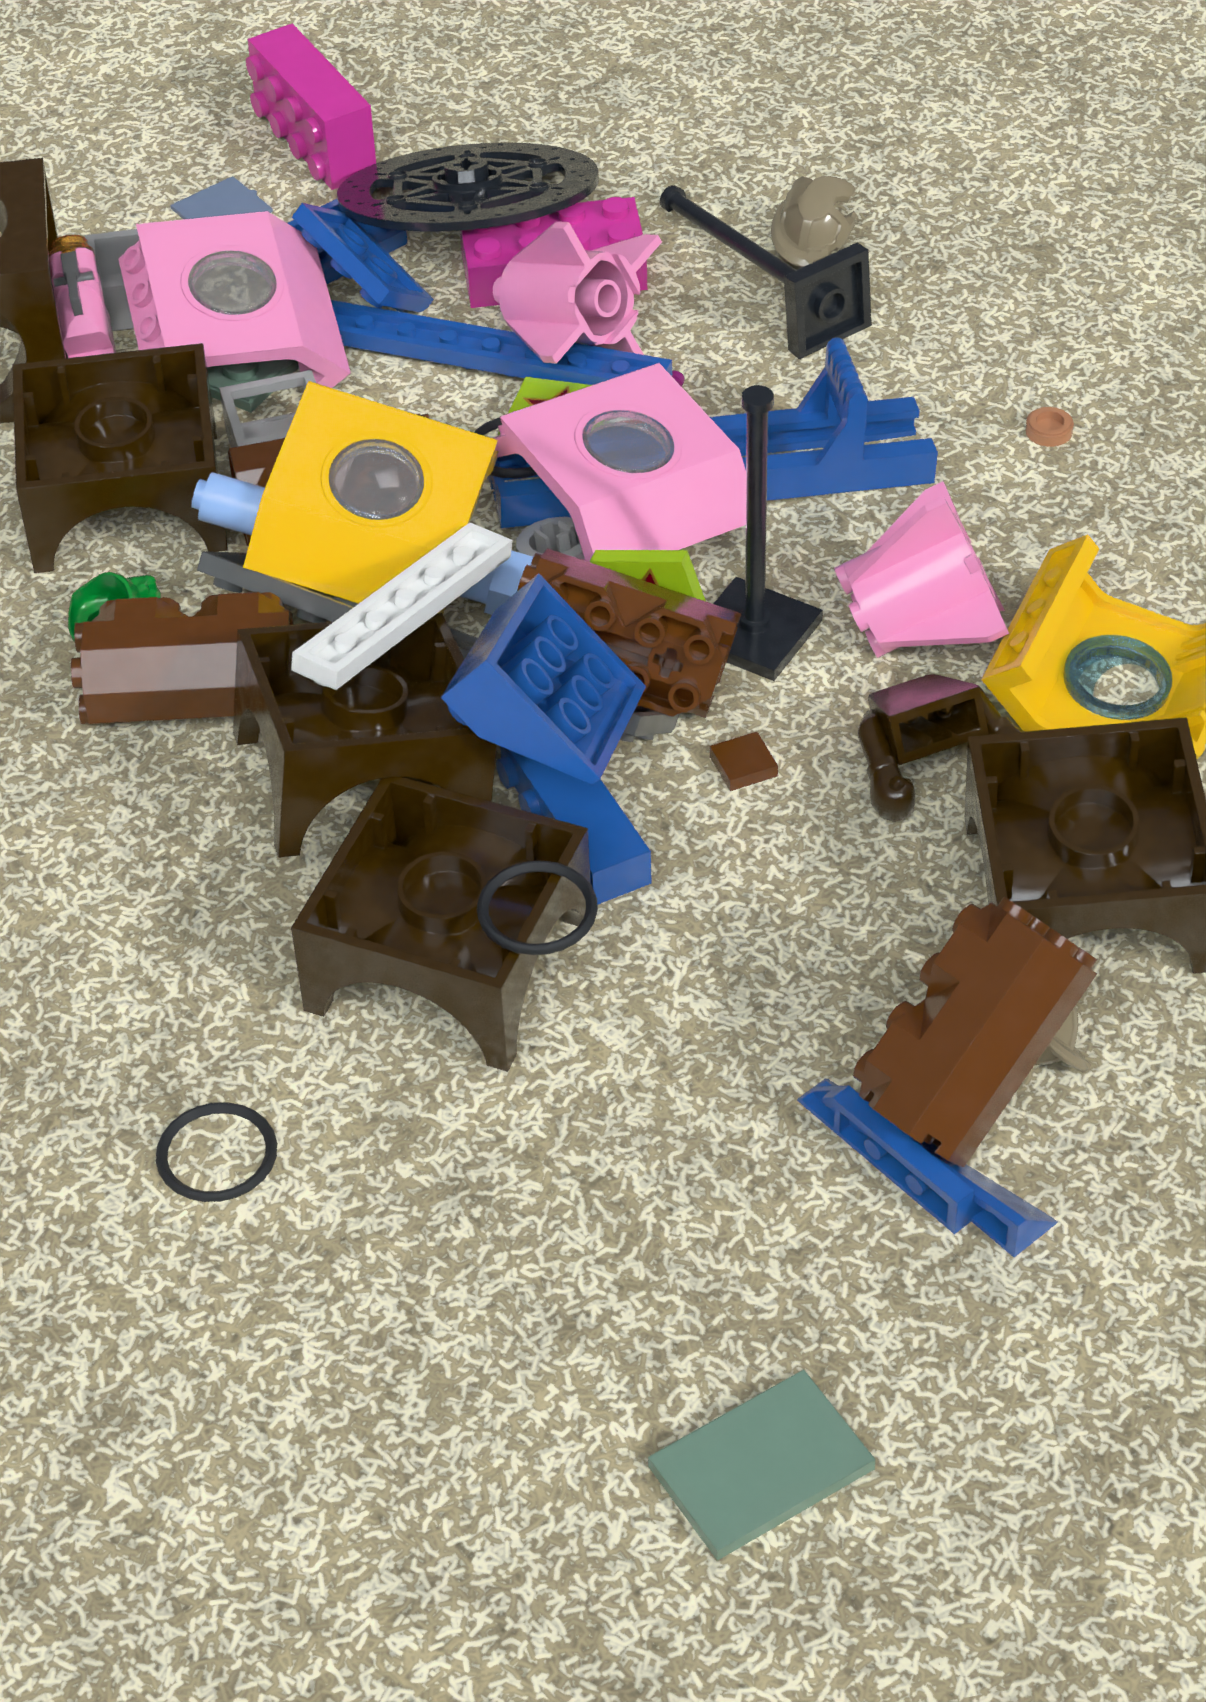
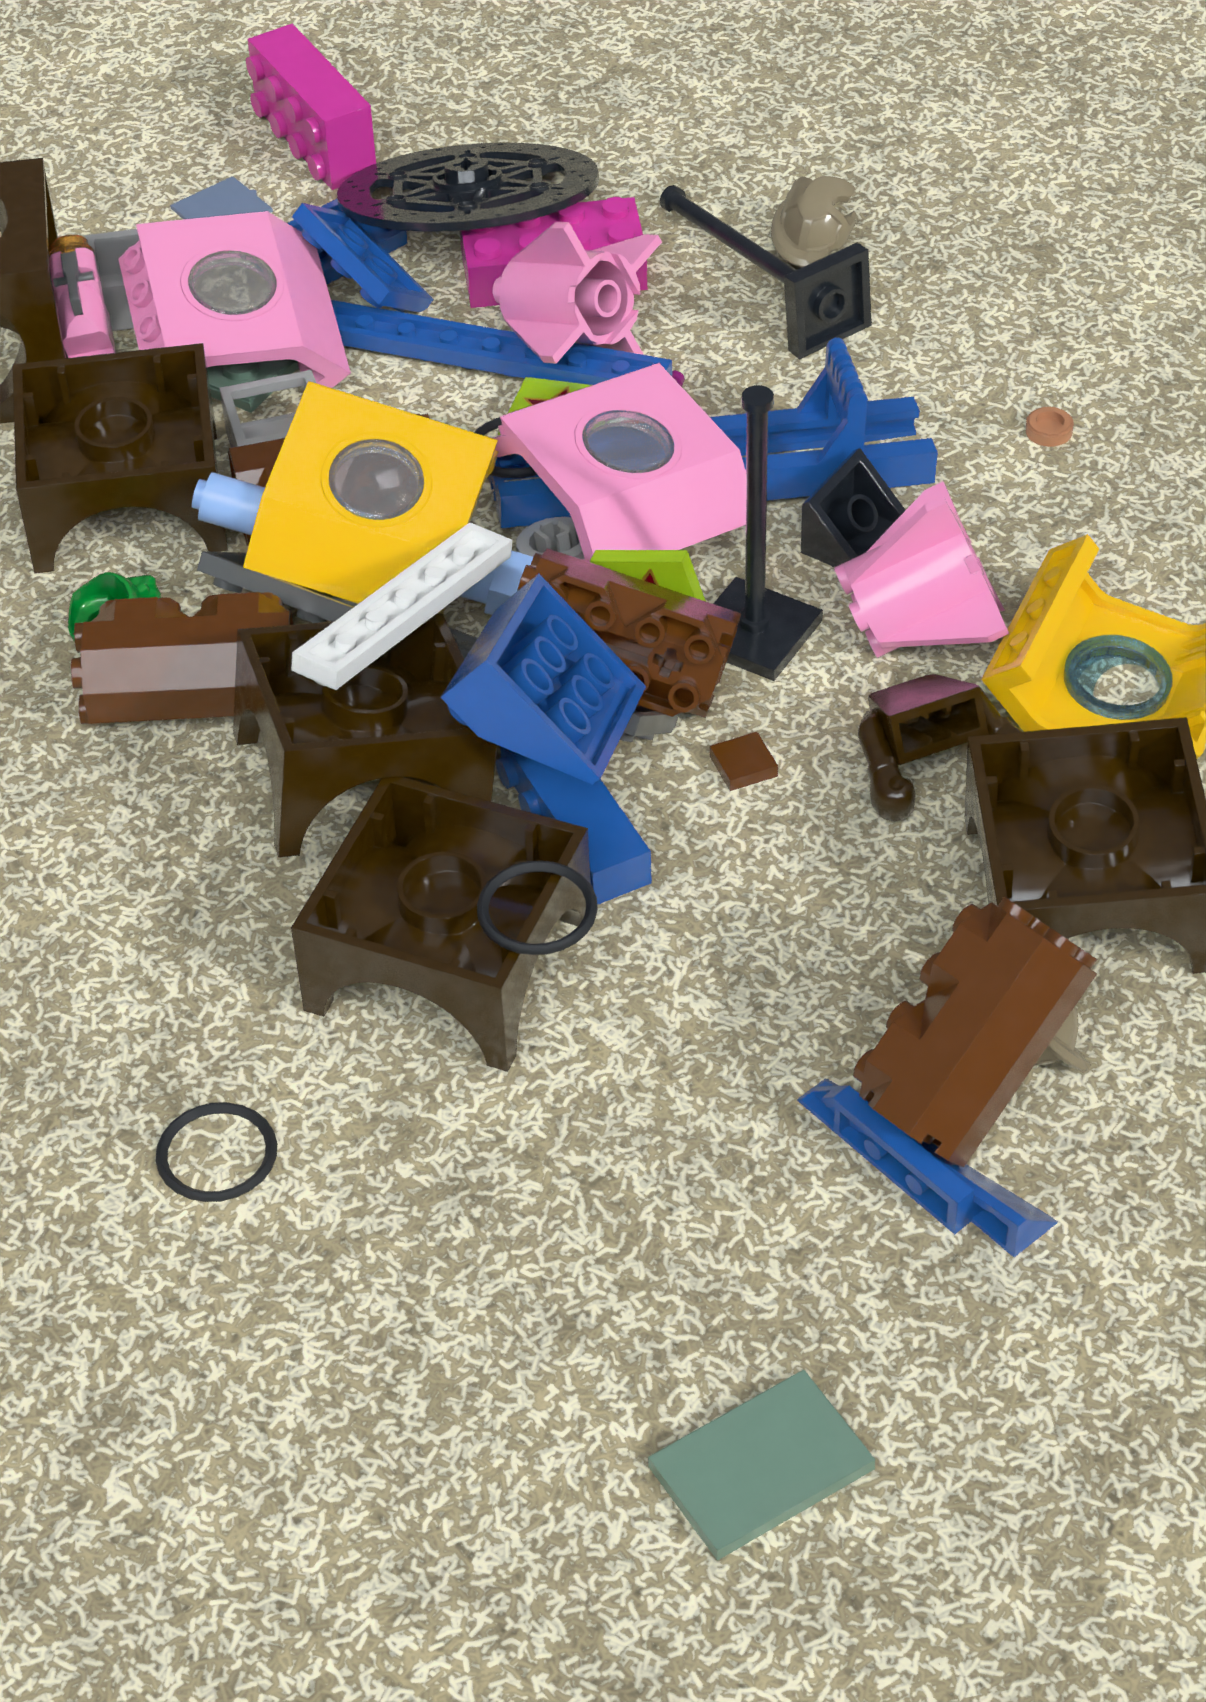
none -> black slope [801,448,905,567]

